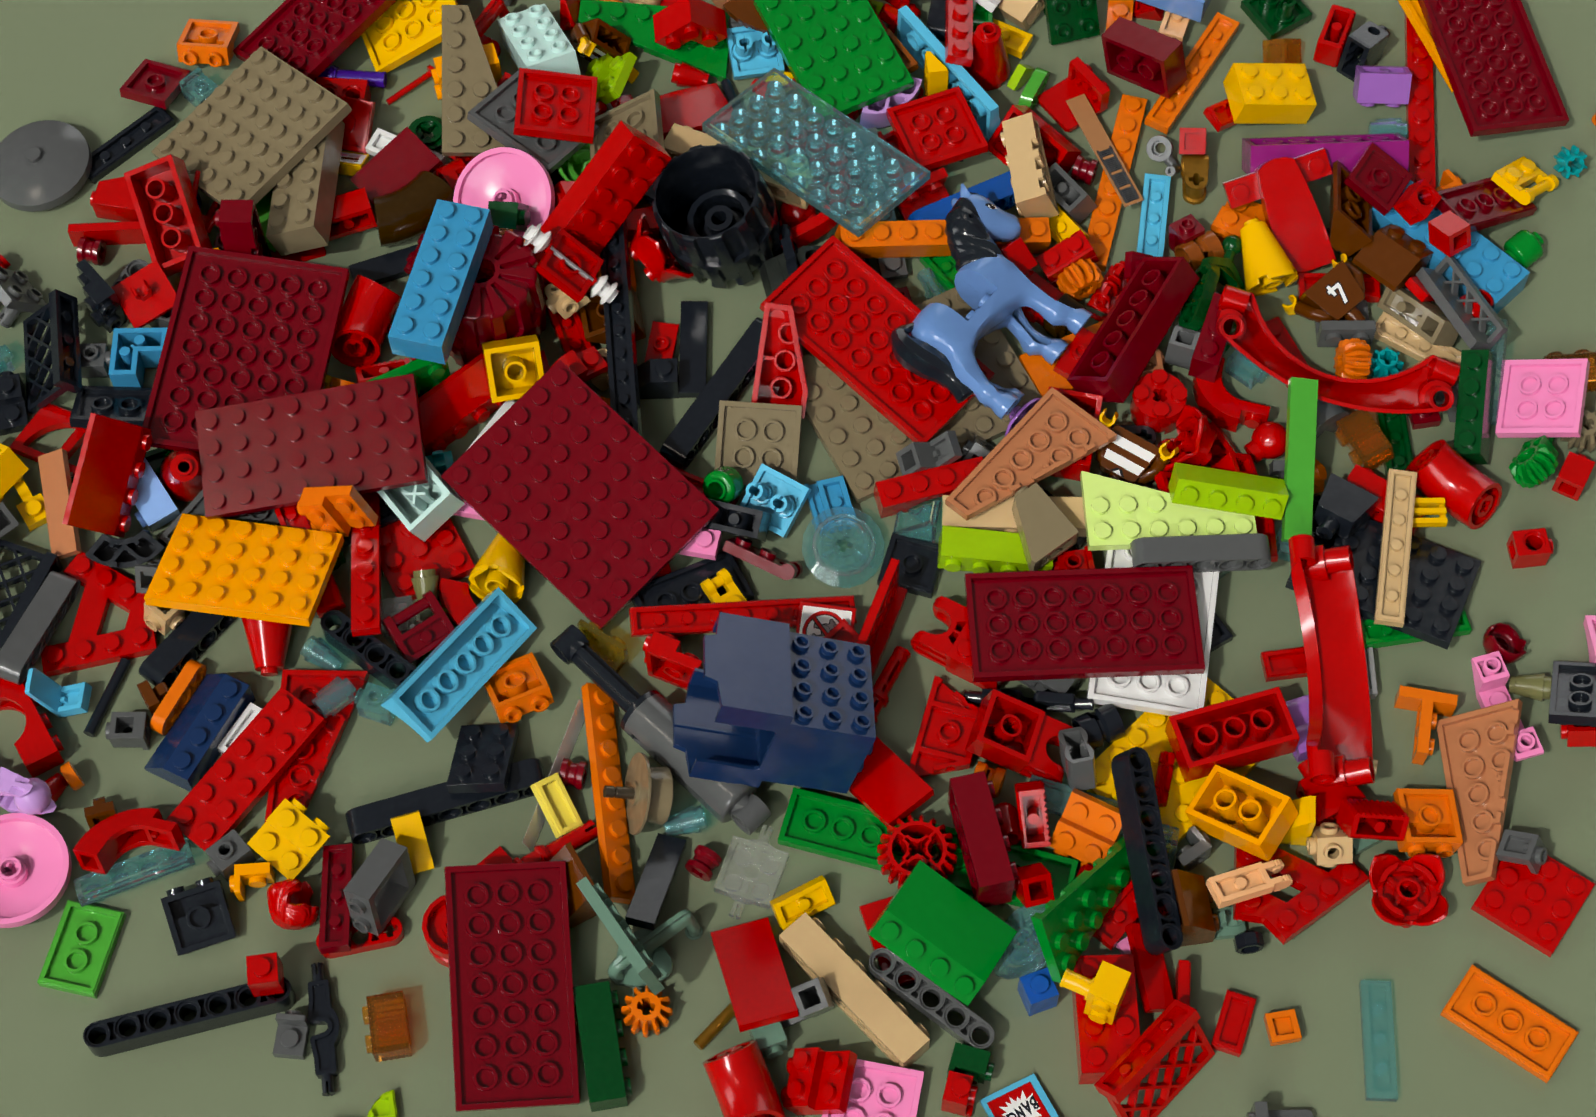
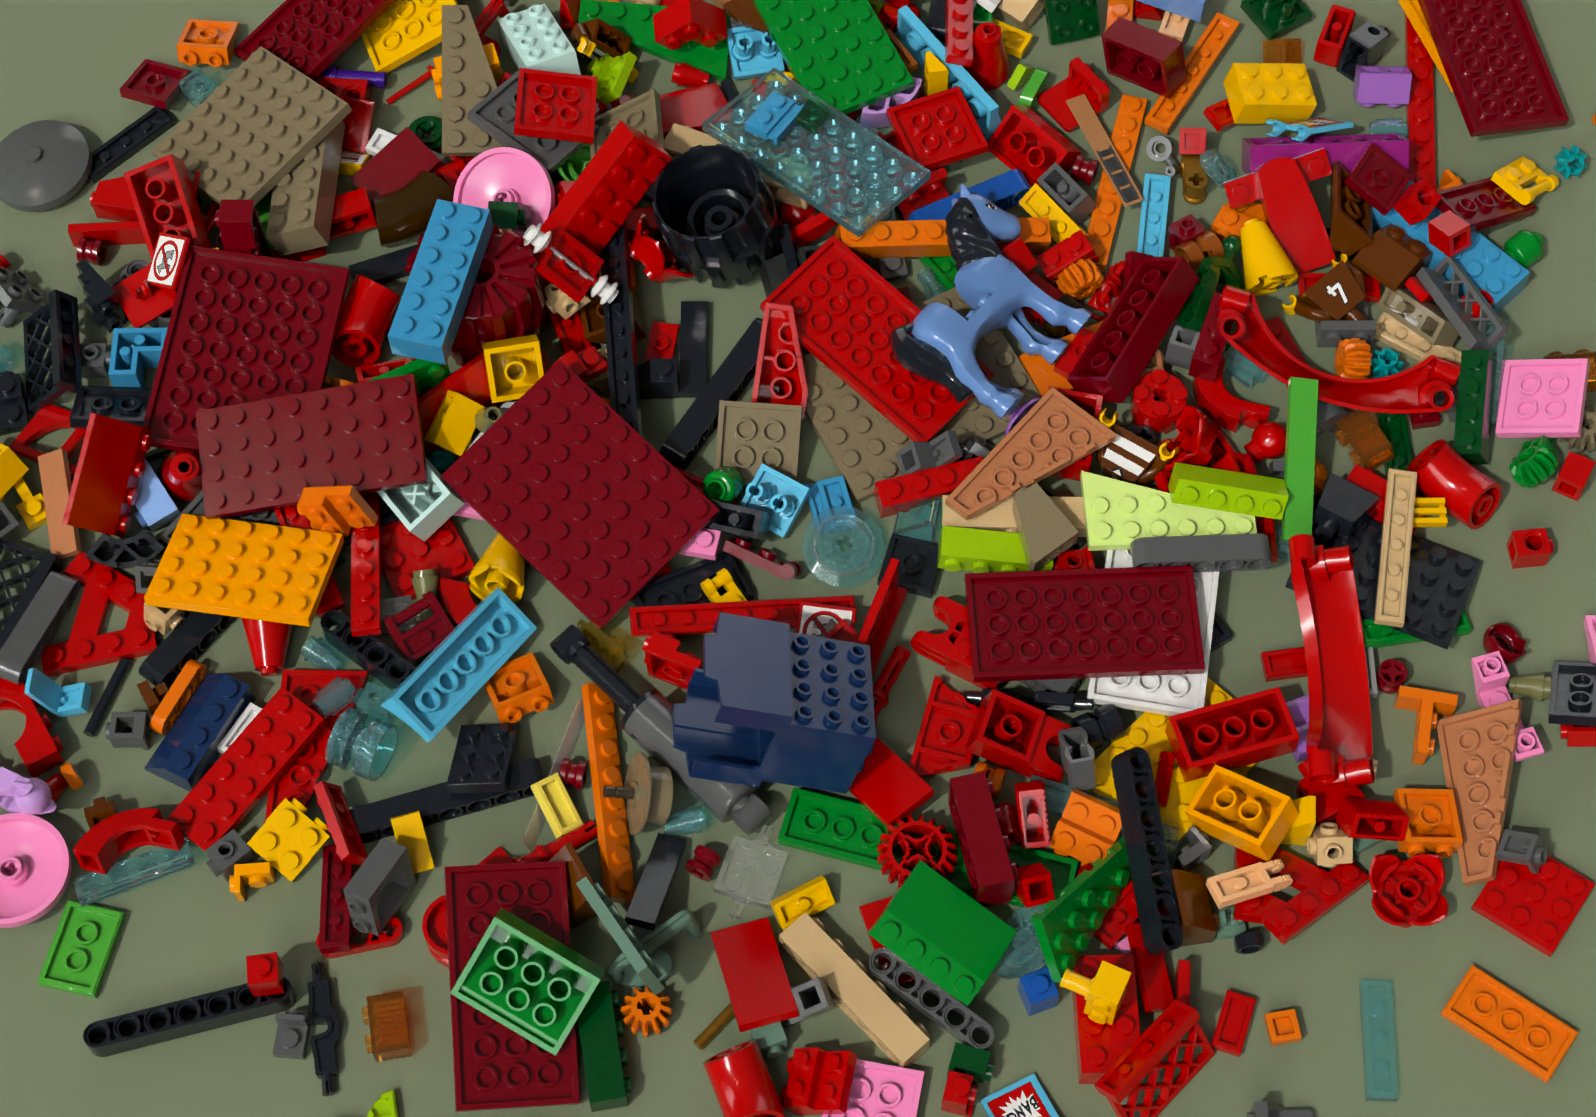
black plate [161,876,237,956] -> none
red hair [267,879,319,930] -> none
tan wedge [1000,112,1059,218] -> none
none -> piece [146,232,191,291]
none -> red plate [314,781,368,865]
none -> clear light blue wheel [325,707,398,782]
none -> yellow brick [424,390,484,456]
none -> green slope [450,908,606,1056]
none -> olive cone [475,406,502,433]
none -> dark azure plate [745,91,805,145]
none -> clear green tile [794,99,830,136]
none -> clear light blue beam [1200,148,1237,189]
none -> medium azure flag [1266,117,1354,142]
none -> dark red wheel [1376,659,1408,694]

